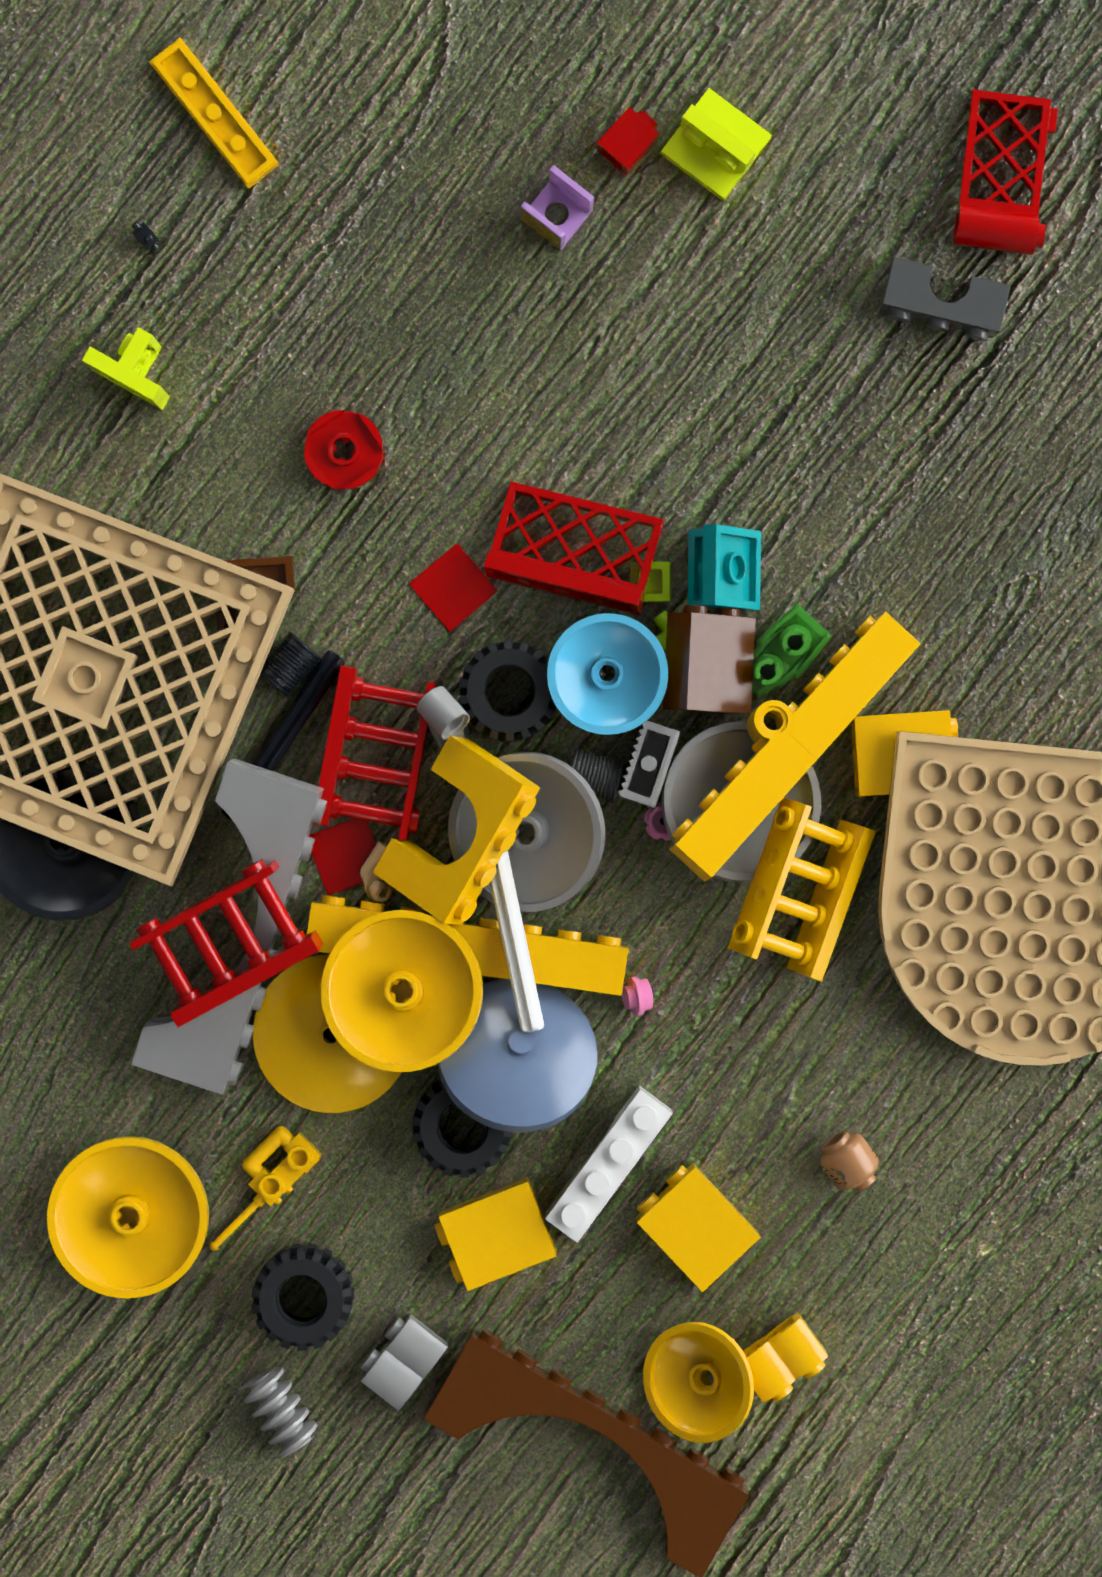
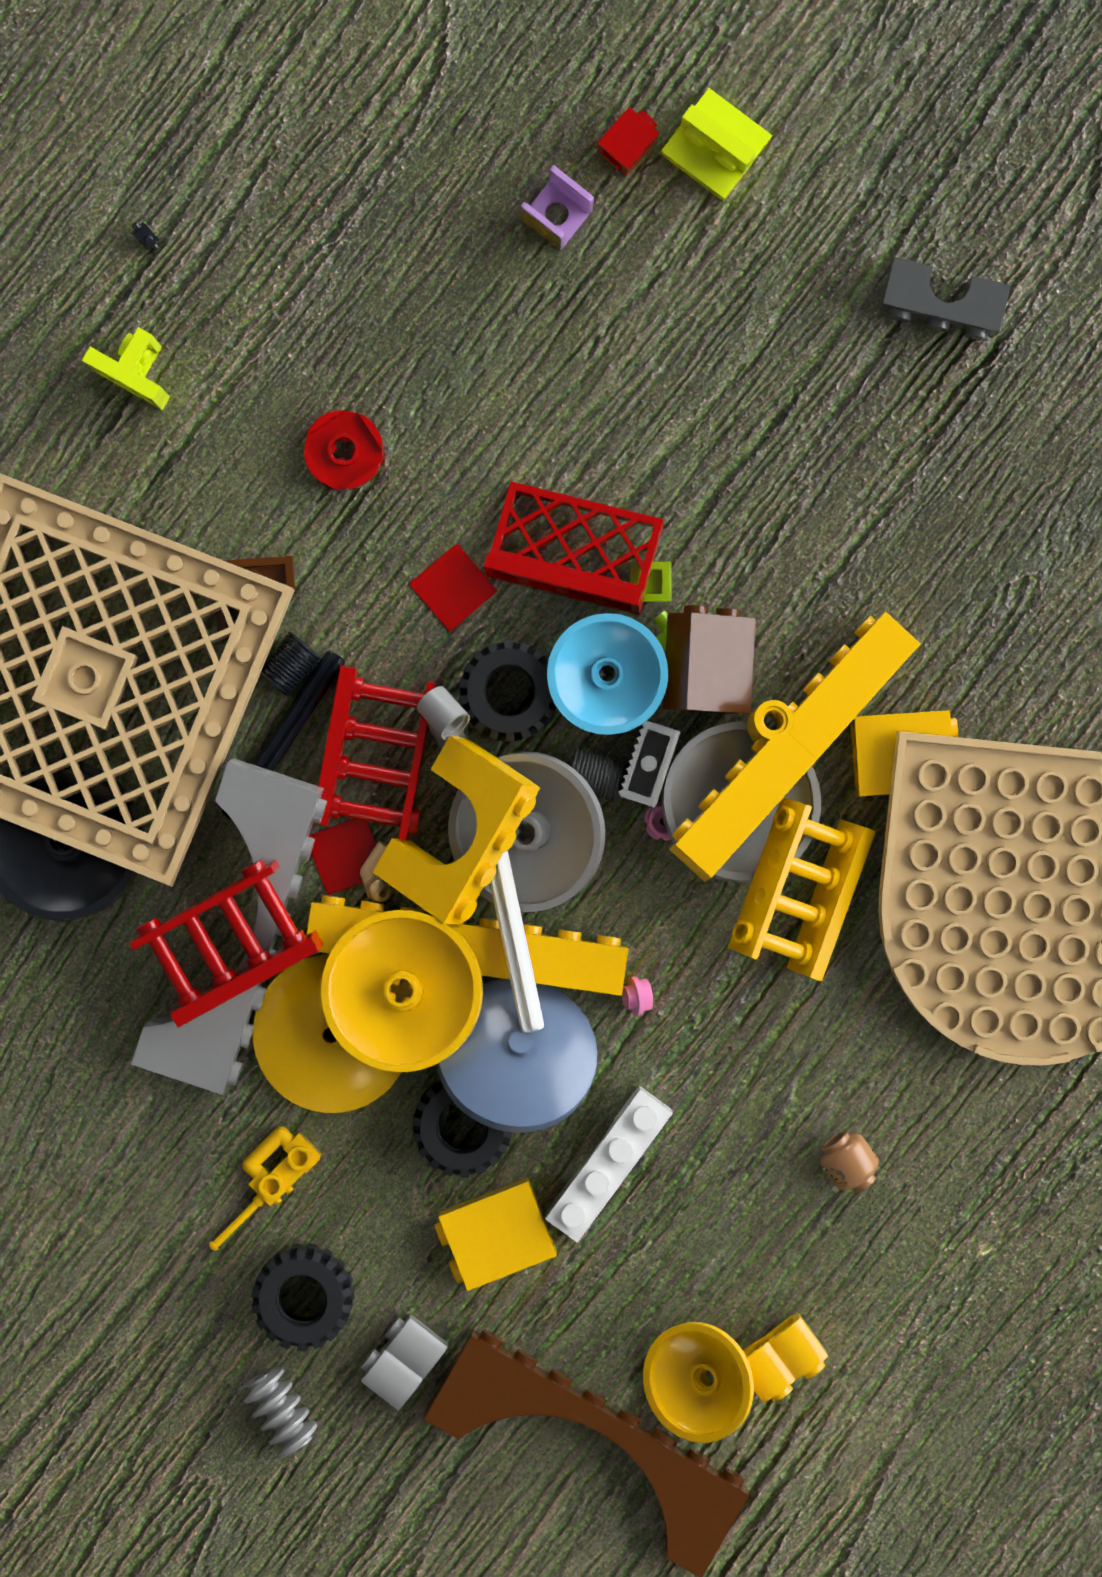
yellow dish [47,1136,209,1299] -> none
yellow tile [149,38,279,189] -> none
yellow brick [636,1163,761,1292] -> none
teal bracket [687,524,761,611] -> none
bright green connector [752,603,832,698] -> none
red piece [953,89,1058,255] -> none

